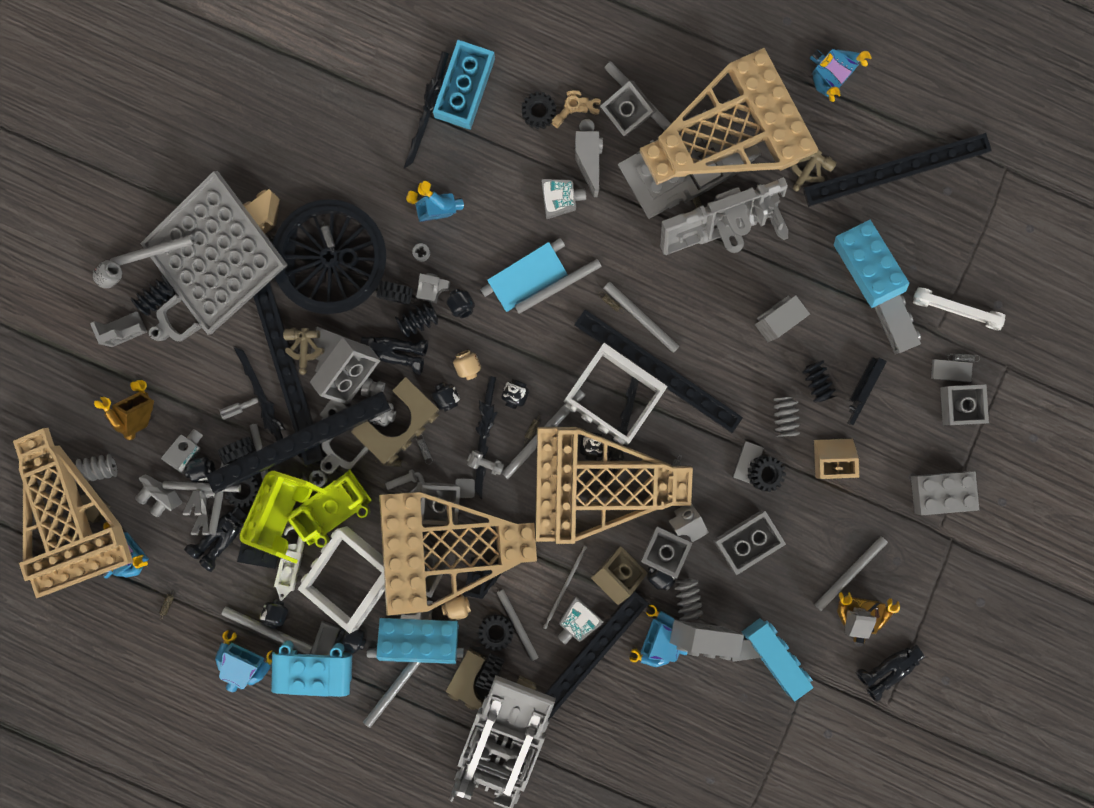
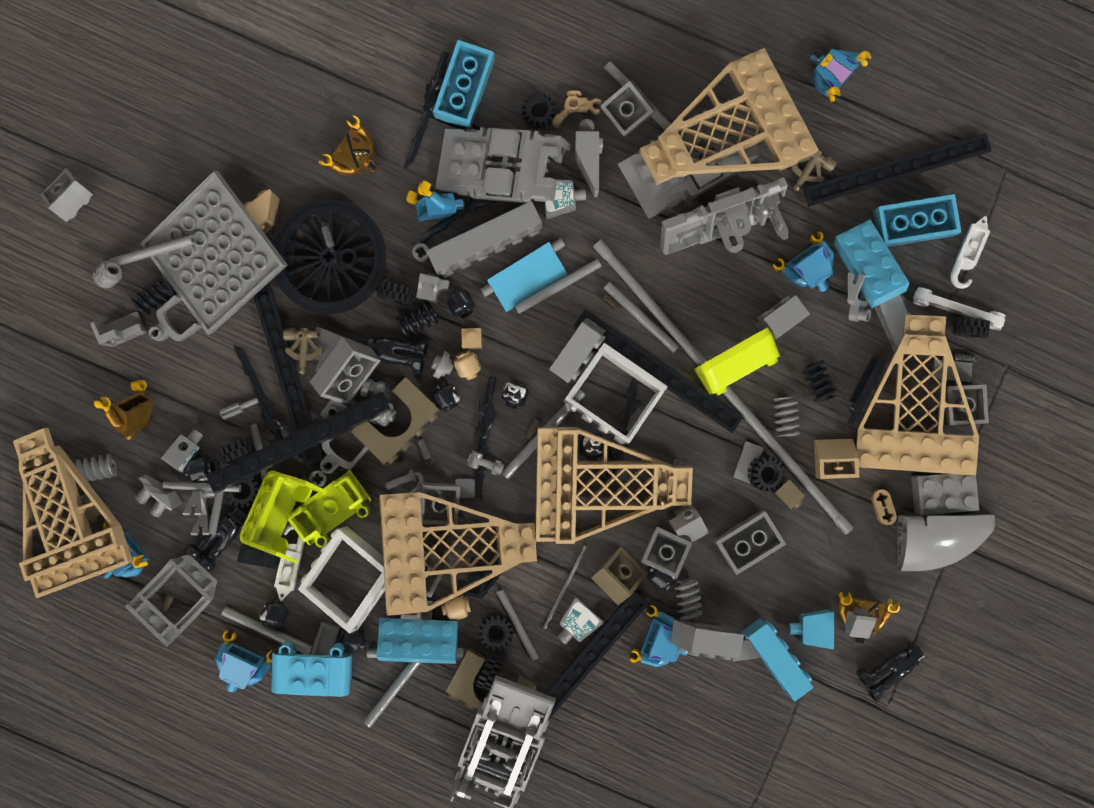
light grey piece [814,536,888,611] -> none
none -> light grey slope [40,168,93,222]
none -> light grey wedge [125,555,217,647]
none -> pearl gold torso [319,115,380,176]
none -> black sword [420,193,497,243]
none -> light grey brick [426,201,542,278]
none -> light grey plate [431,351,454,379]
none -> light grey piece [435,127,571,203]
none -> tan brick [462,328,483,350]
none -> light grey brick [549,318,606,383]
none -> light grey piece [593,239,854,535]
none -> neon yellow windscreen [694,327,780,395]
none -> dark azure torso [772,232,834,292]
none -> dark tan brick [772,479,805,509]
none -> medium azure torso [788,610,834,649]
none -> light grey piece [847,273,871,322]
none -> tan wing [856,315,979,475]
none -> tan beam [871,489,897,525]
none -> medium azure brick [873,194,961,247]
none -> light grey panel [897,514,995,571]
none -> white plate [950,216,990,289]
none -> black tyre [953,318,990,338]

